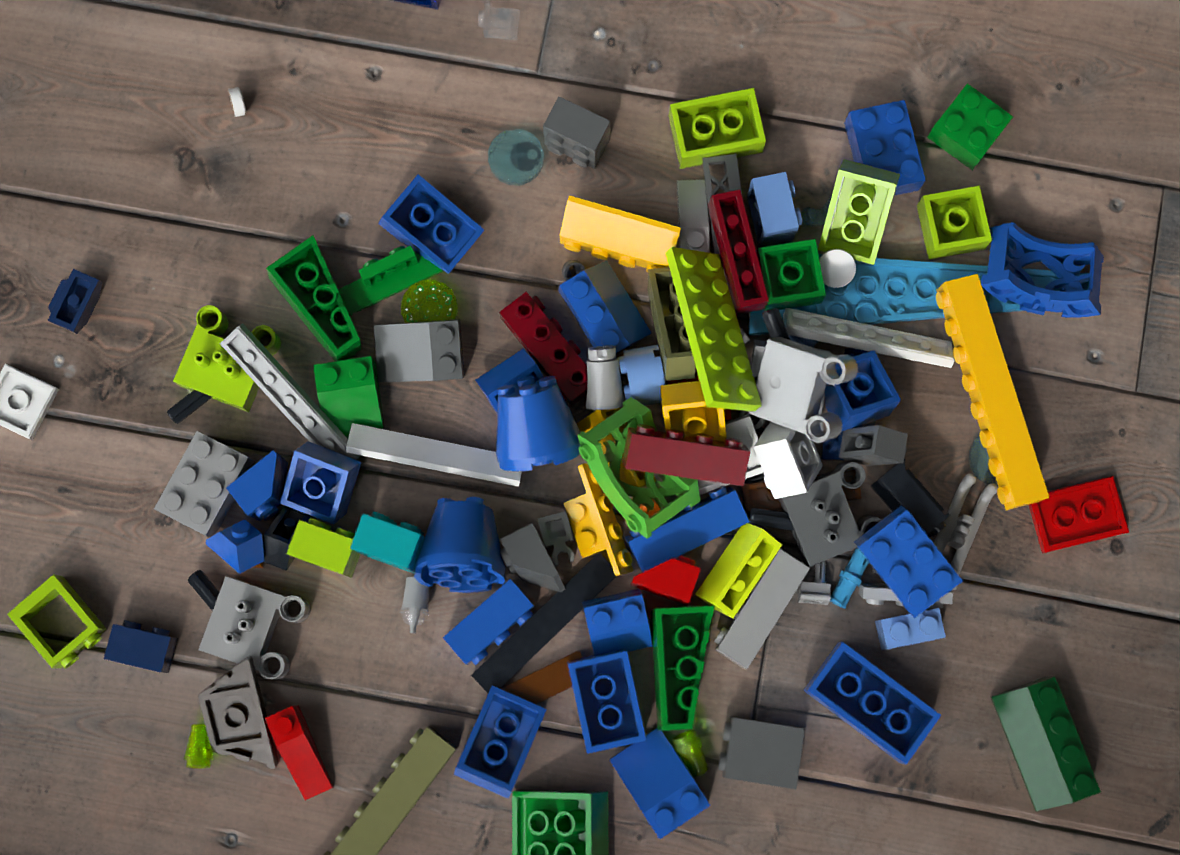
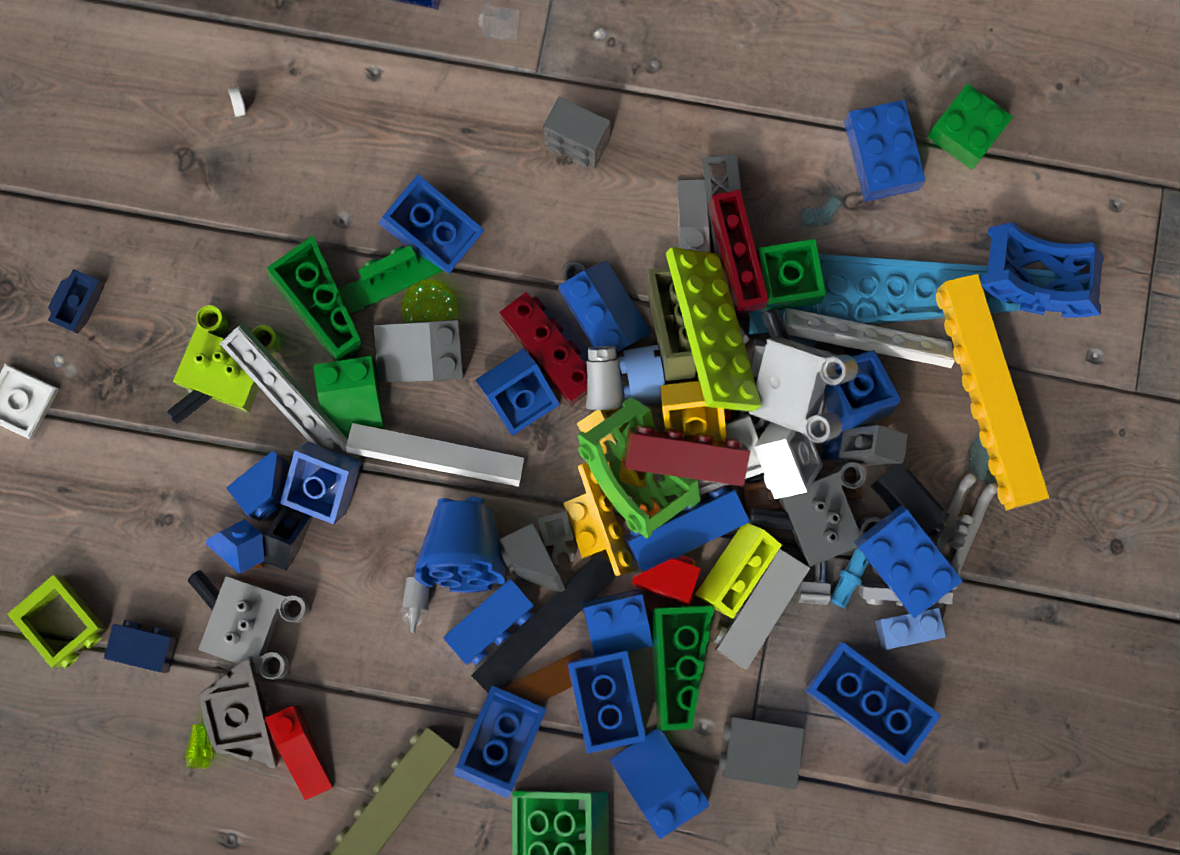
light grey brick [154,431,255,537] -> none
lime brick [287,518,360,578] -> none
teal brick [350,511,425,574] -> none
clear light blue tile [488,129,544,186] -> none
blue cone [496,376,581,471] -> none
yellow slope [560,195,681,272] -> none
lime brick [669,88,766,169] -> none
clear neon green cone [673,729,709,777] -> none
medium blue brick [747,172,802,248] -> none
lime brick [818,159,900,265] -> none
white piece [819,249,856,288] -> none
lime brick [917,186,992,260] -> none
dark green slope [991,677,1101,811] -> none
red tile [1029,476,1129,553] -> none

